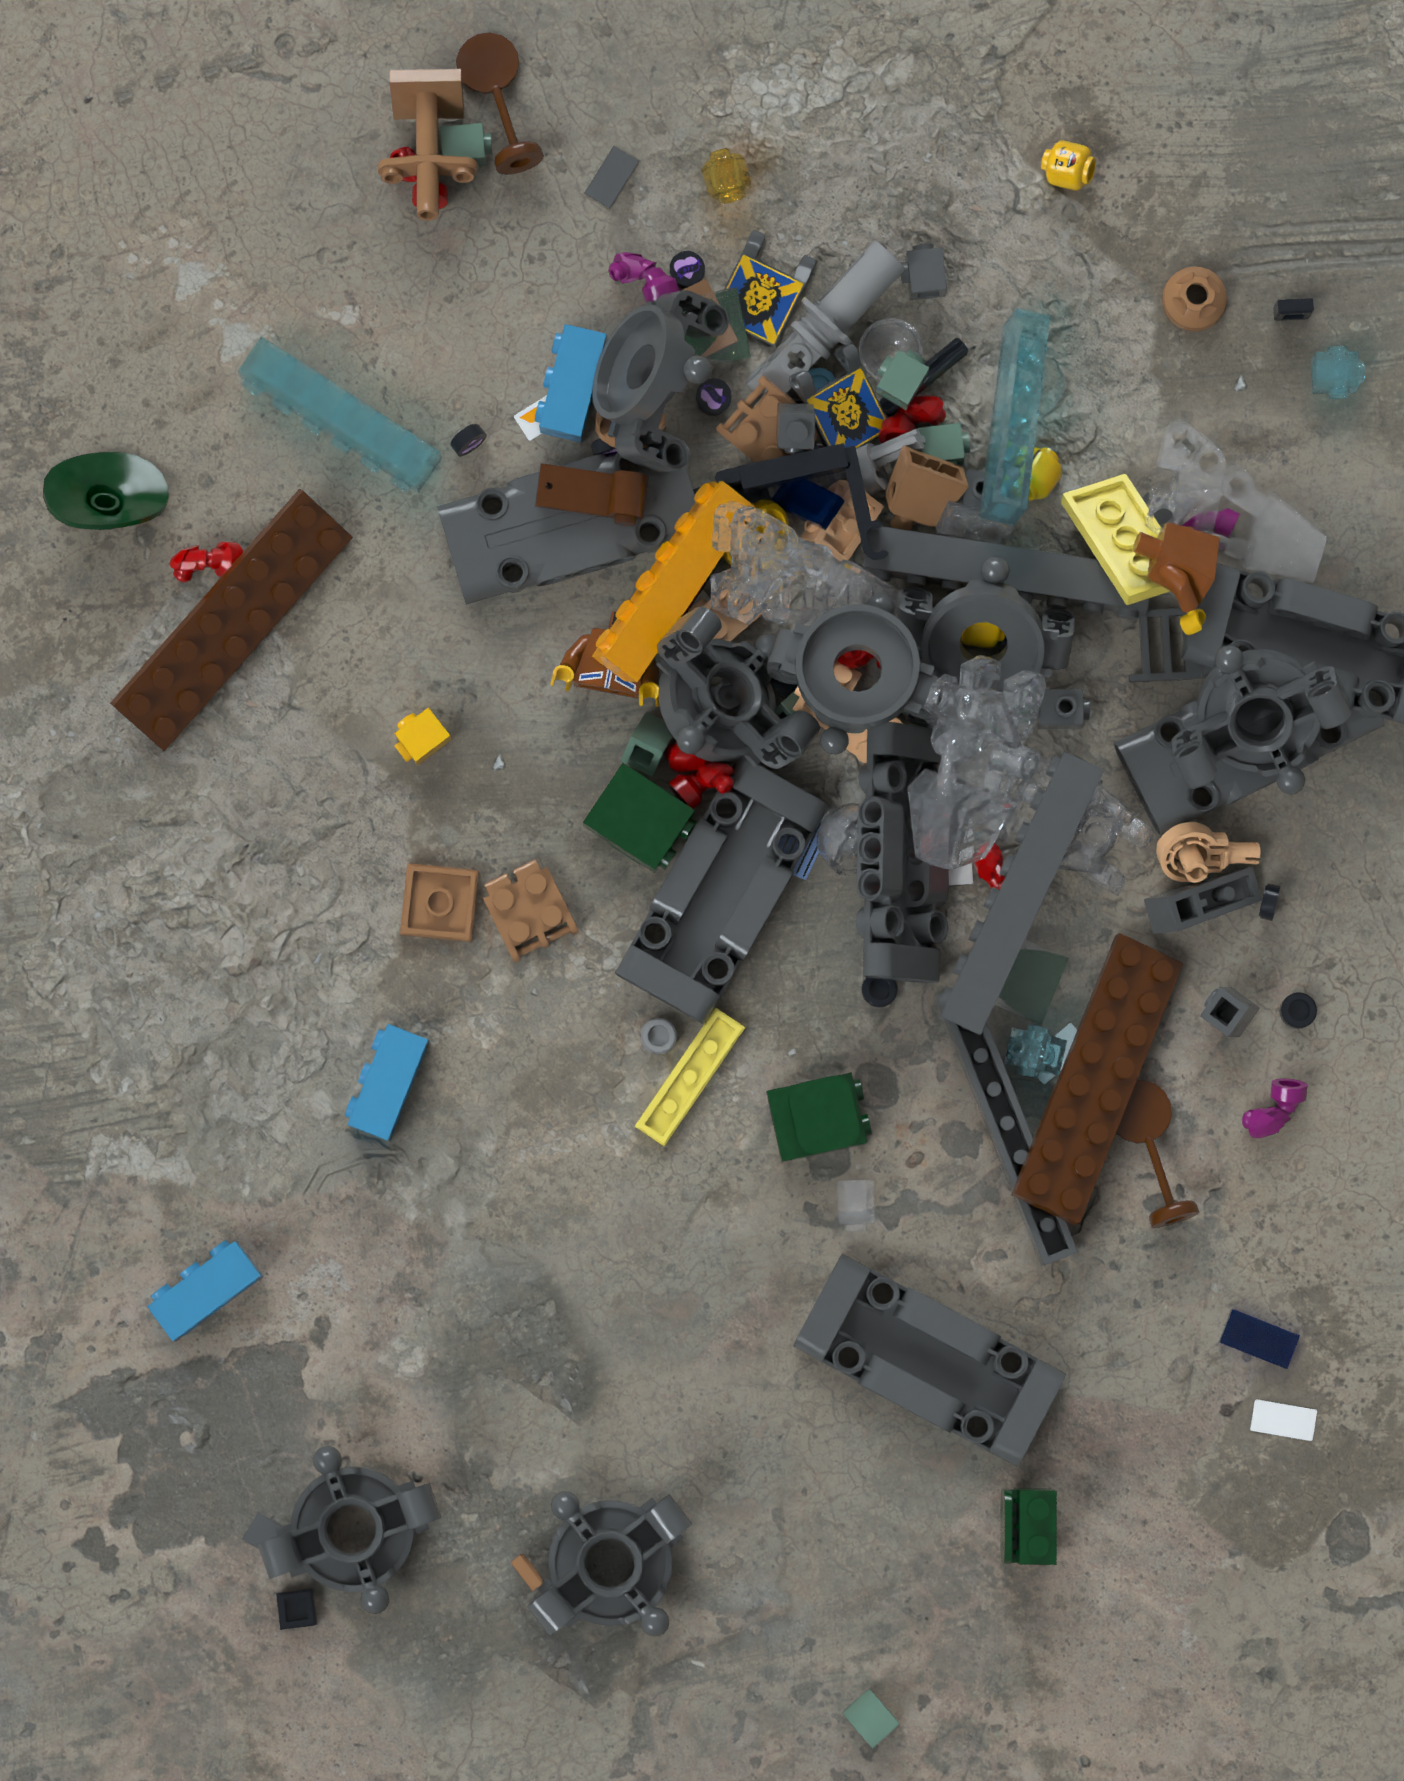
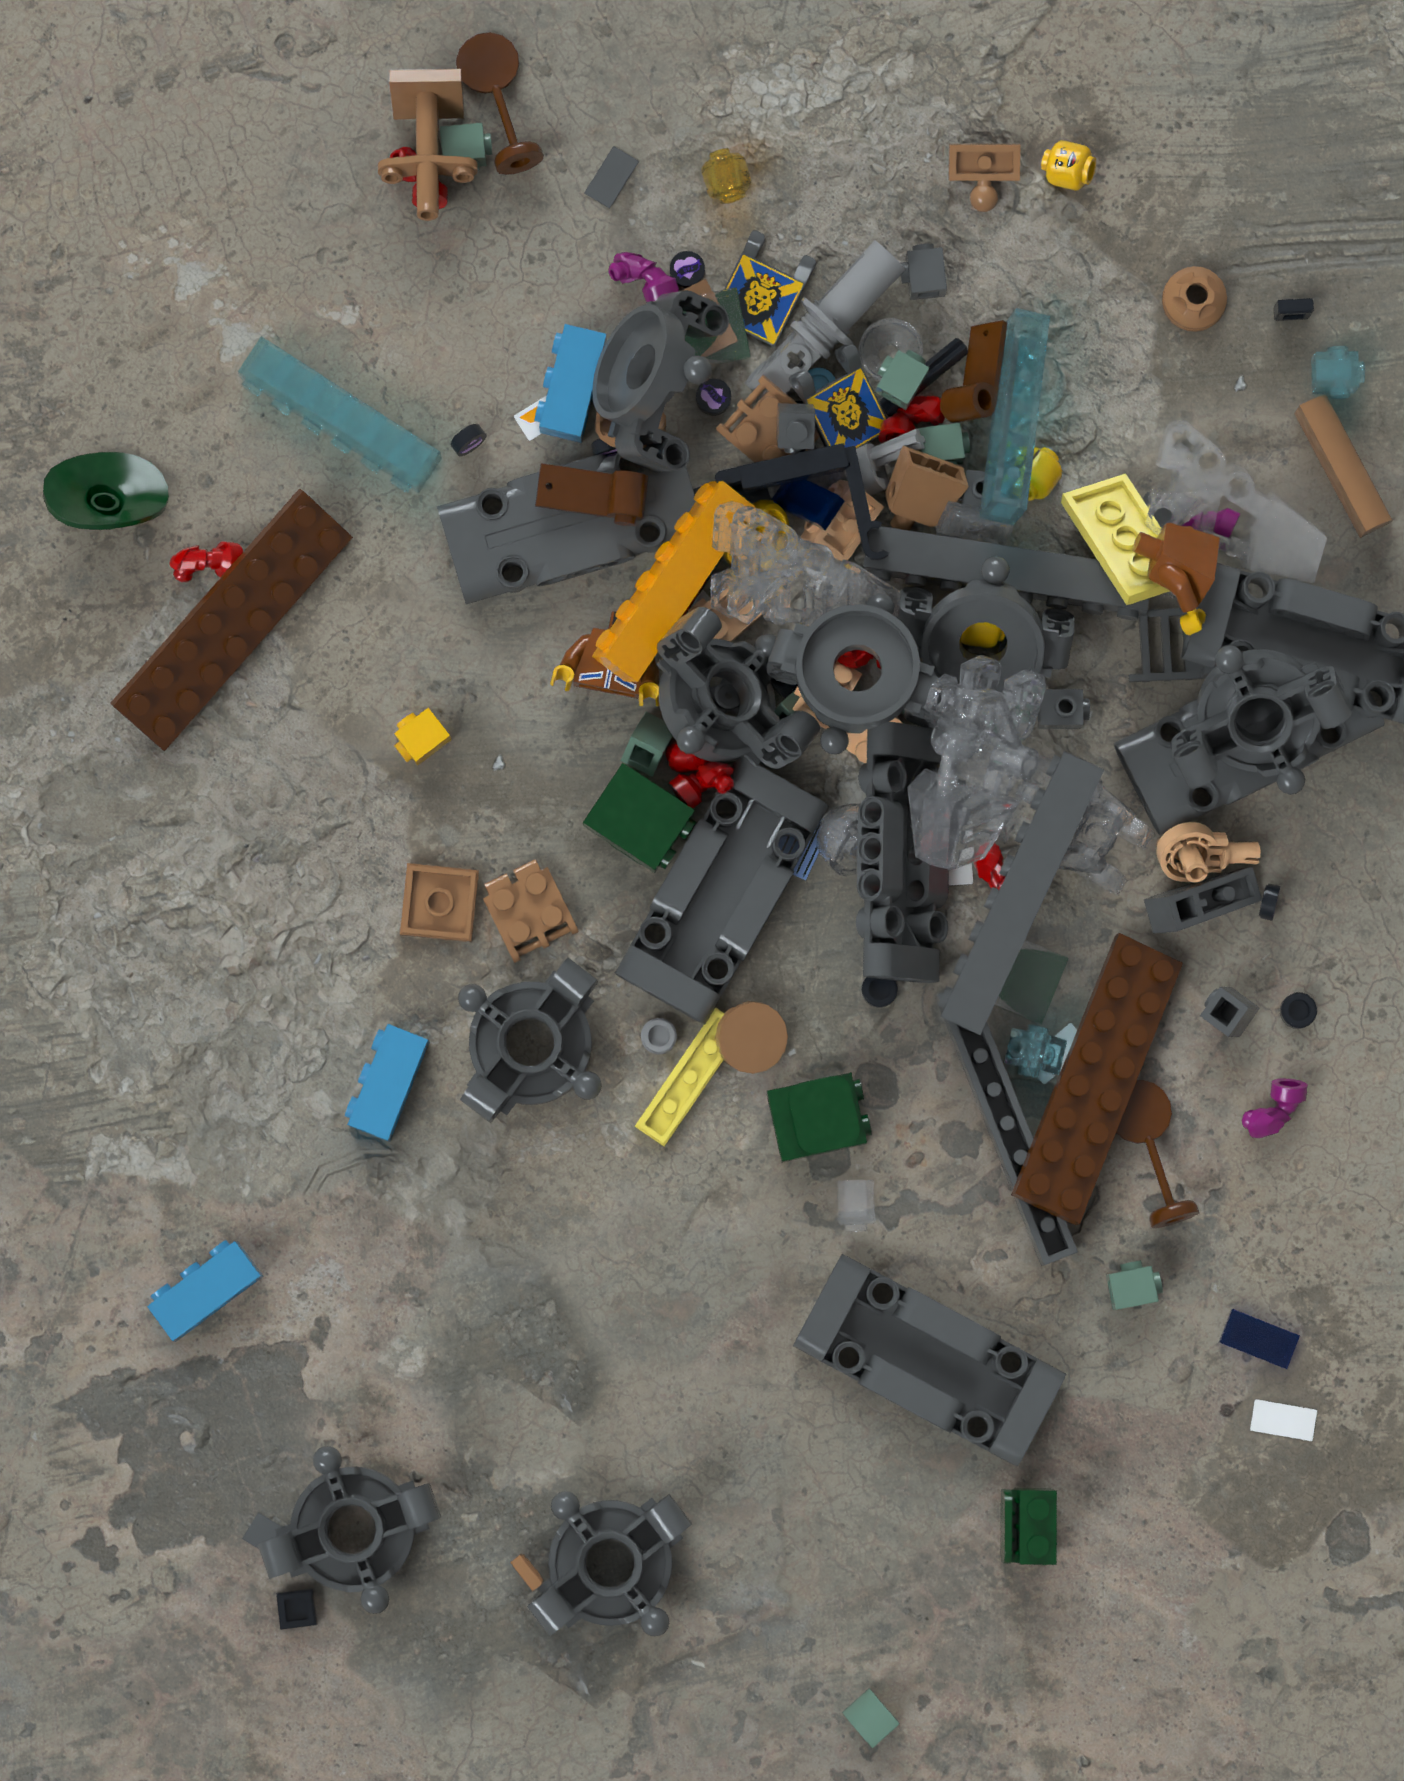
none -> dark grey piece [458,958,602,1123]
none -> medium nougat tile [715,1001,788,1074]
none -> reddish brown door [940,320,1008,423]
none -> medium nougat plate [948,144,1021,212]
none -> sand green brick [1106,1260,1163,1310]
none -> medium nougat brick [1294,395,1393,538]

